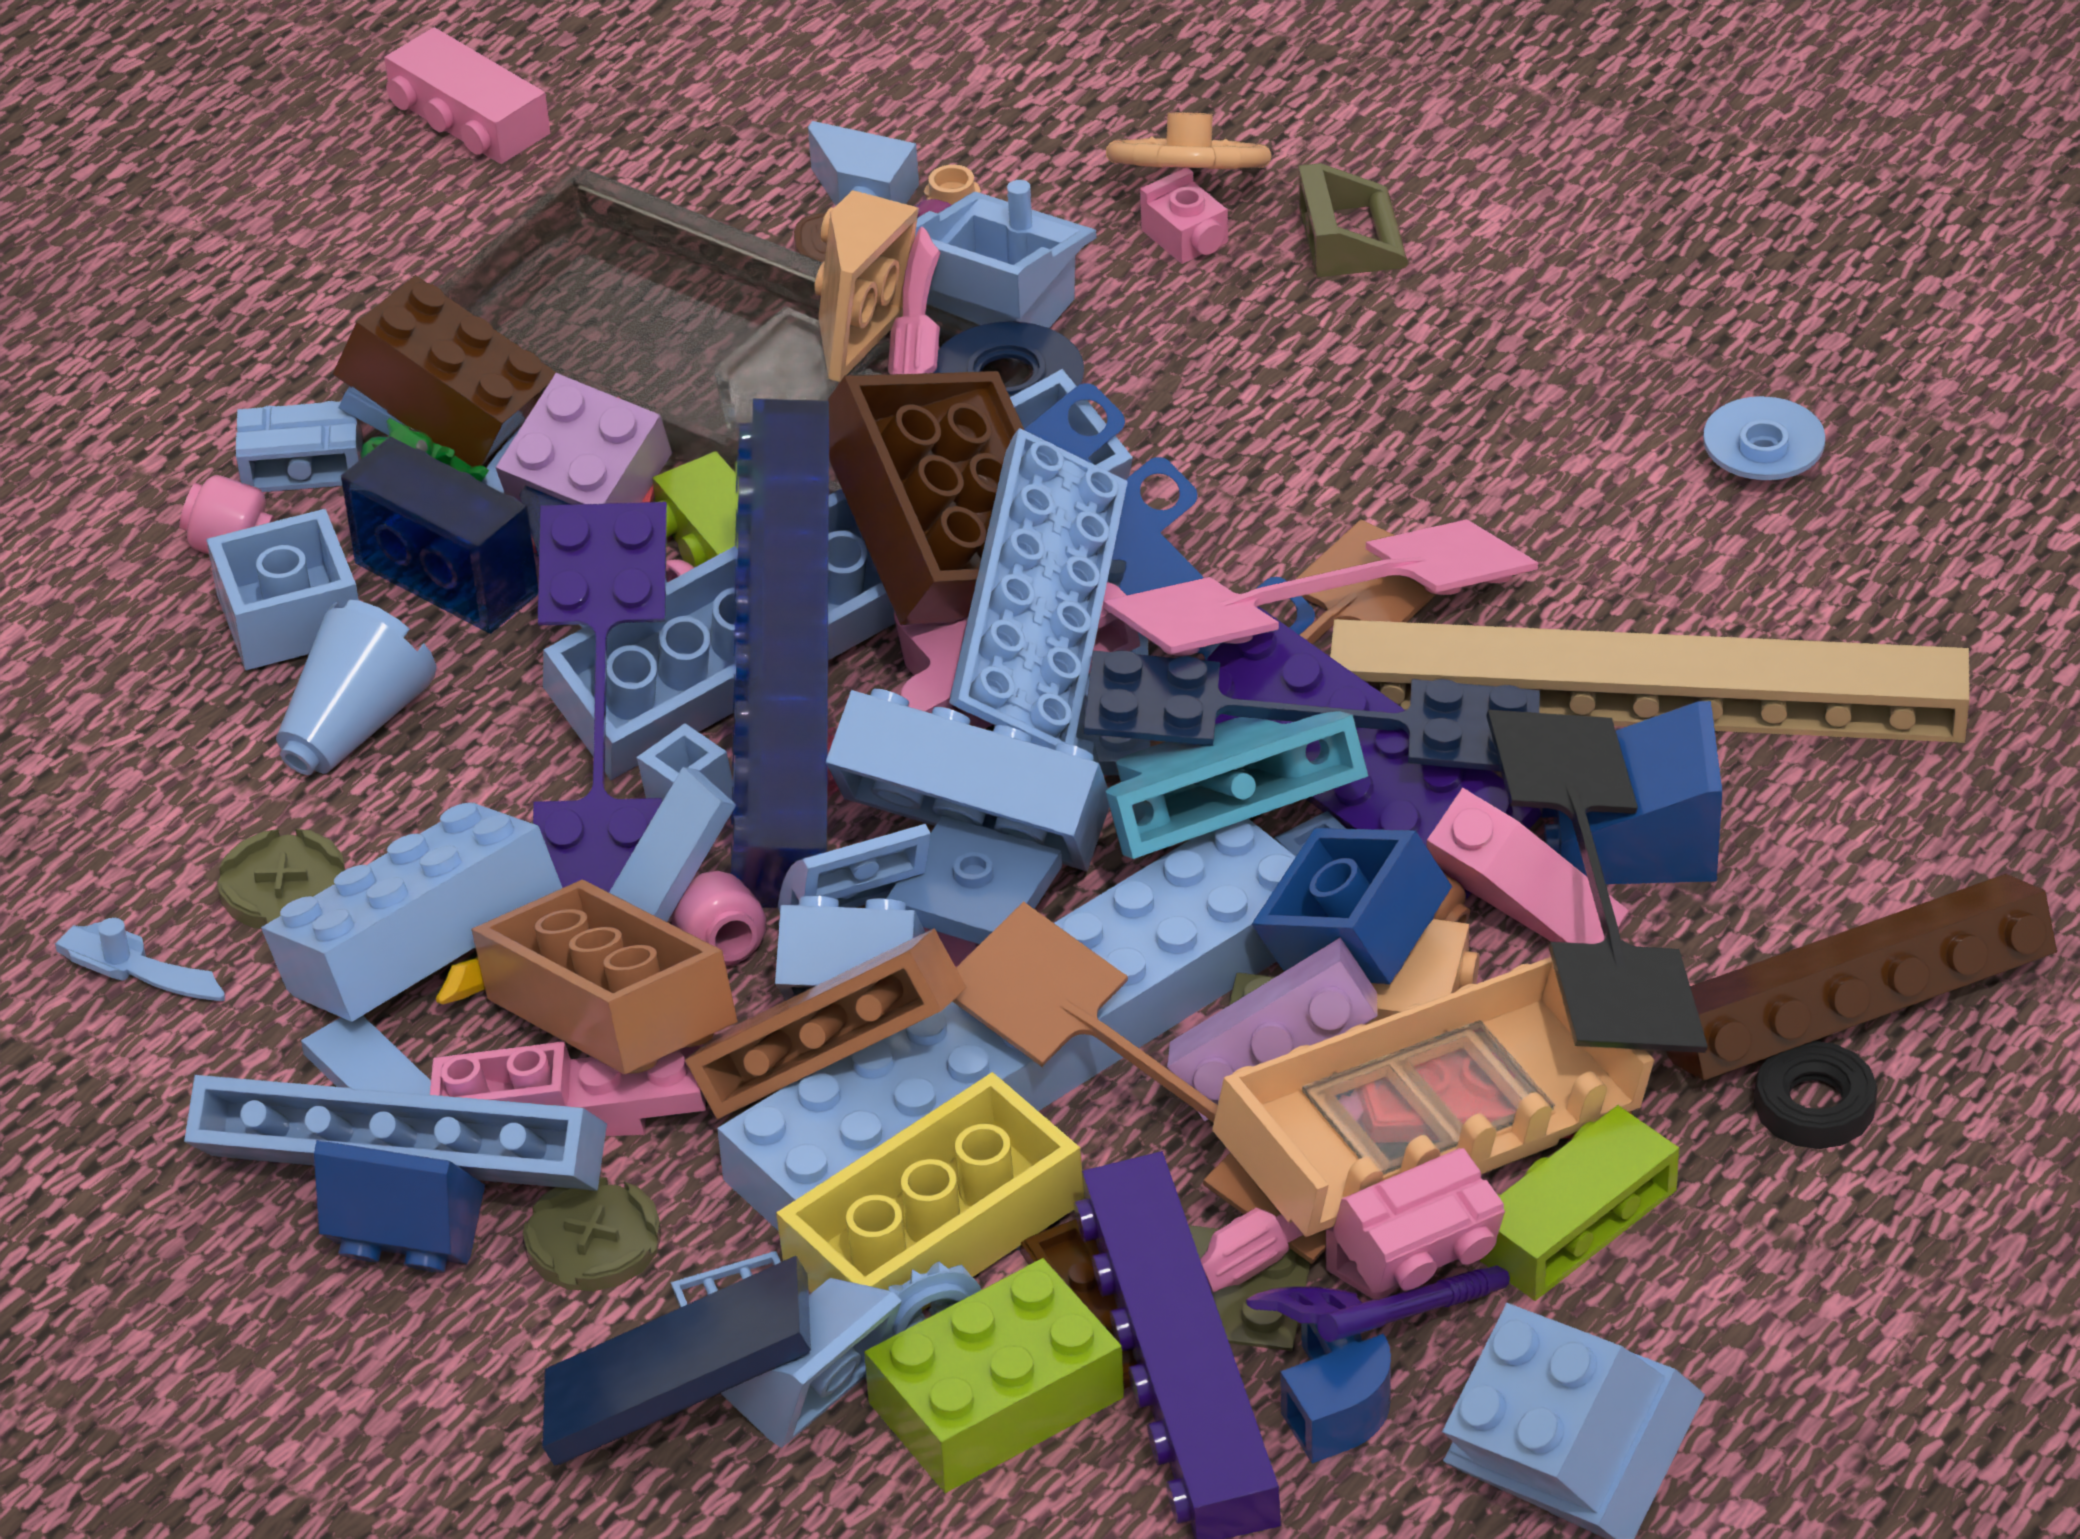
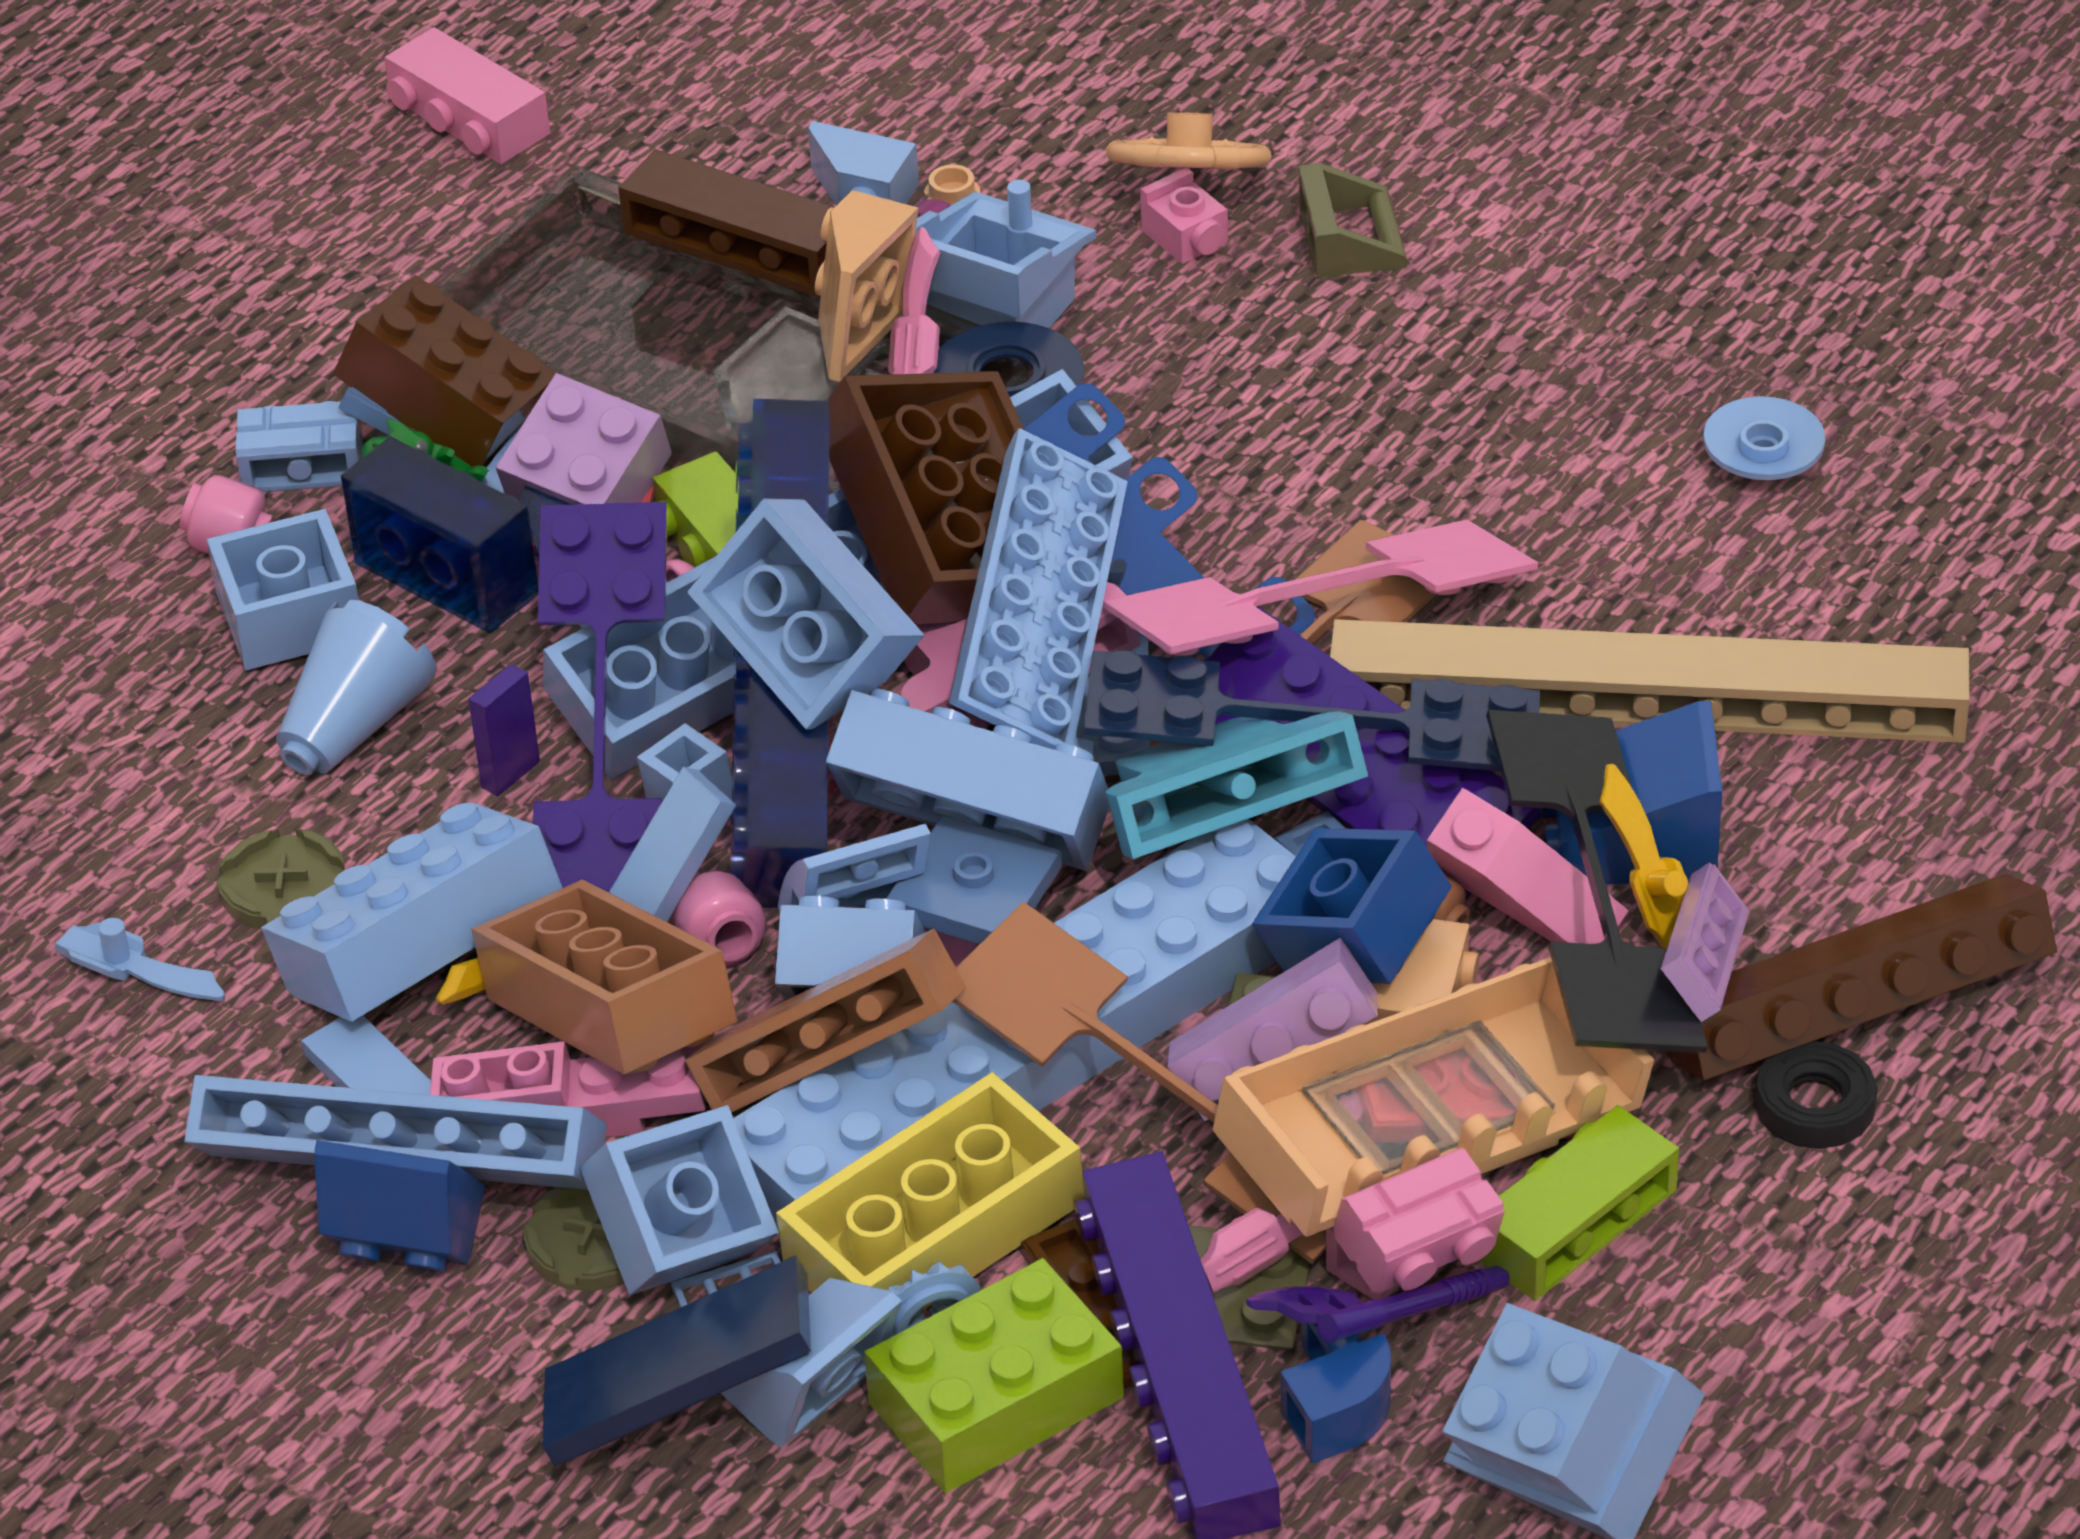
none -> dark purple tile [468,664,540,797]
none -> light blue brick [579,1105,779,1296]
none -> reddish brown brick [618,149,834,298]
none -> light blue slope [687,498,925,730]
none -> yellow piece [1599,764,1688,948]
none -> lavender tile [1661,862,1749,1022]

